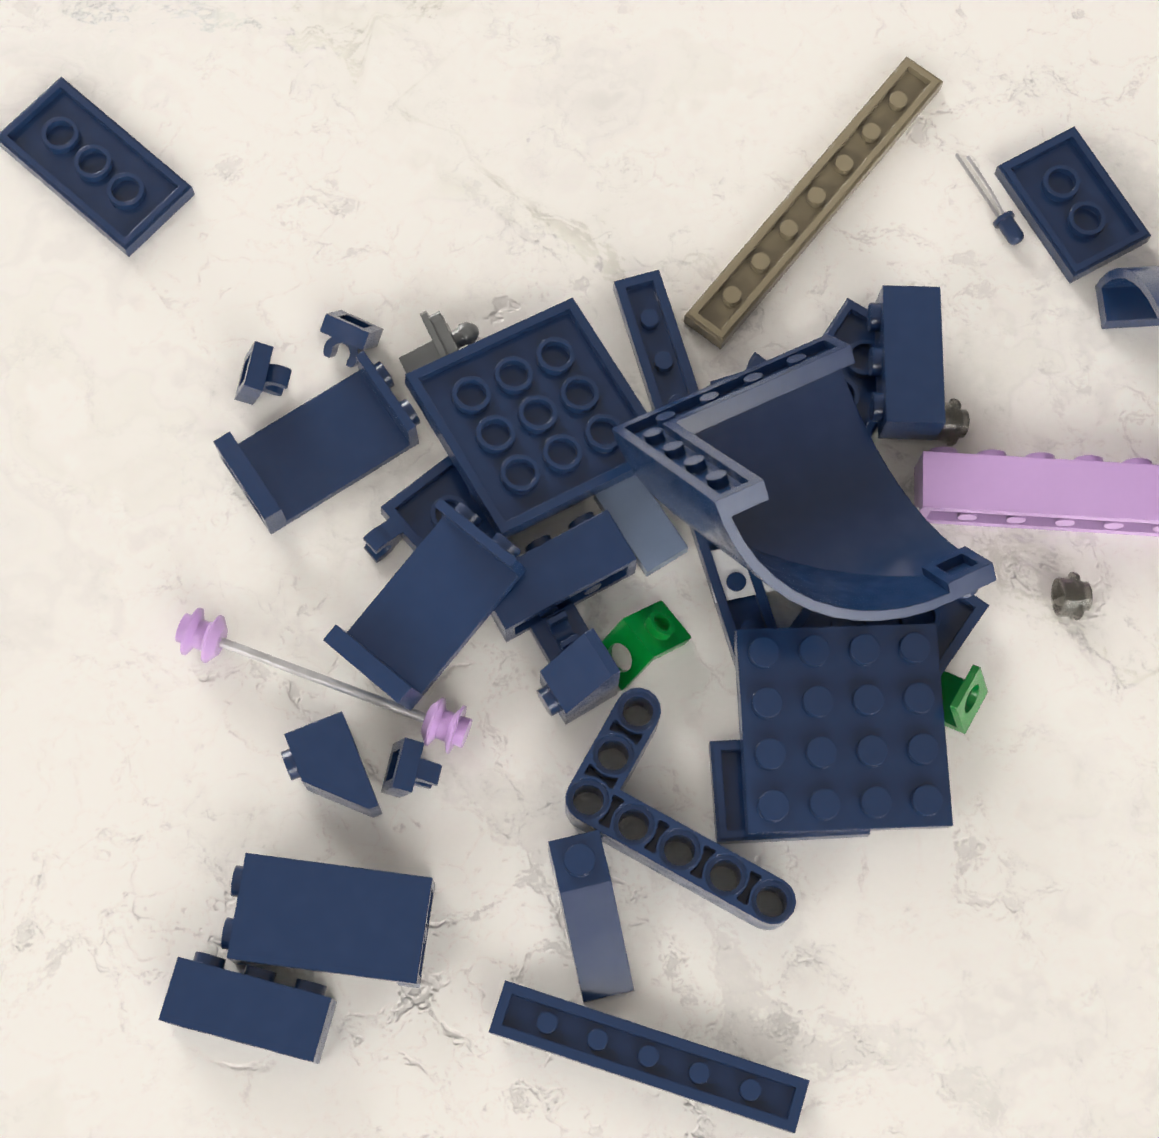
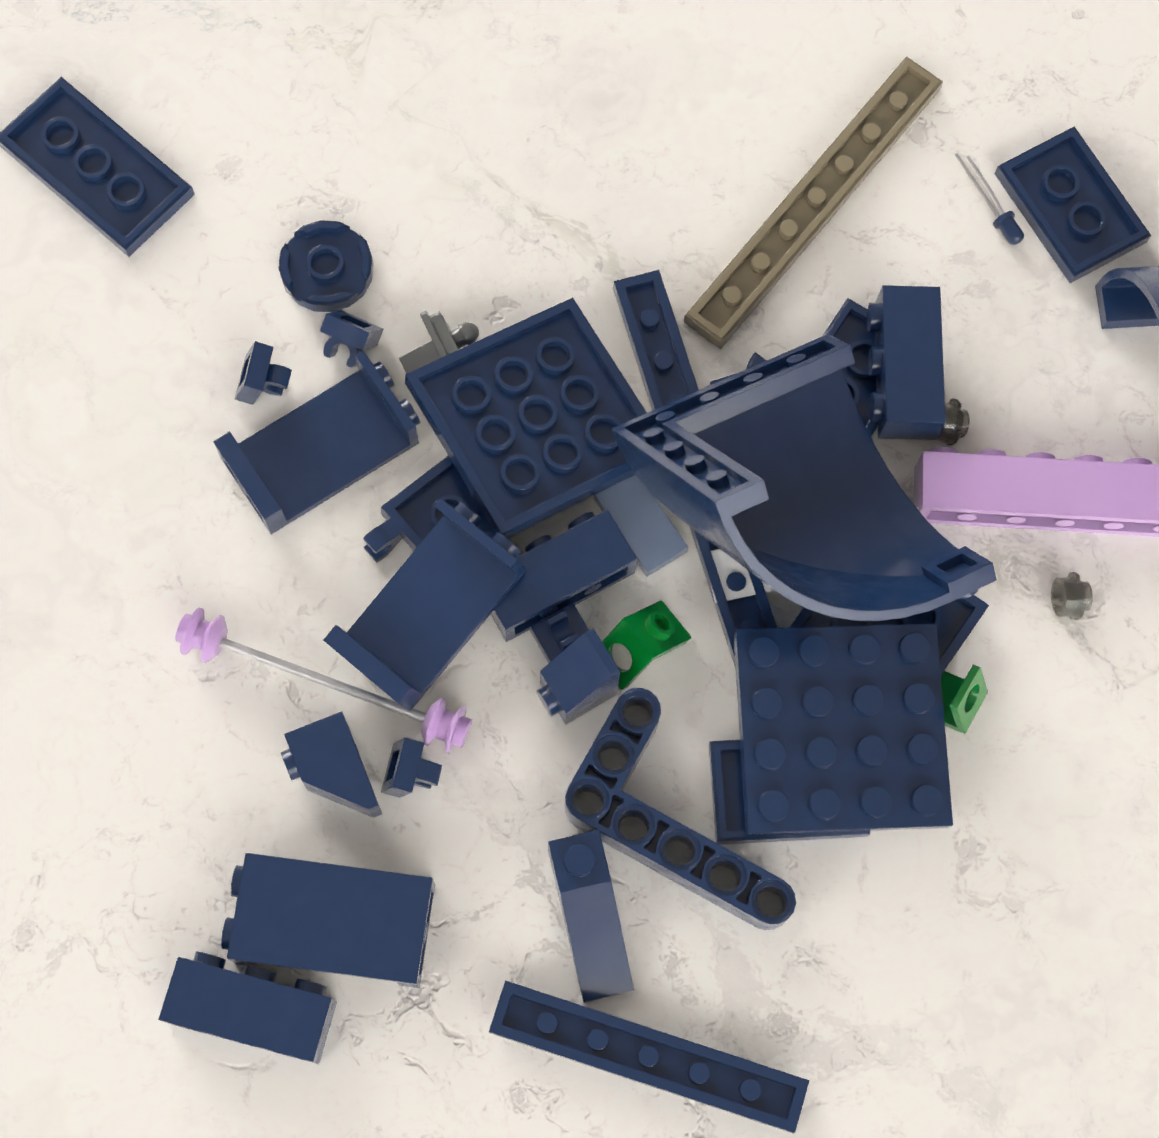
none -> dark blue tile [278,220,374,312]

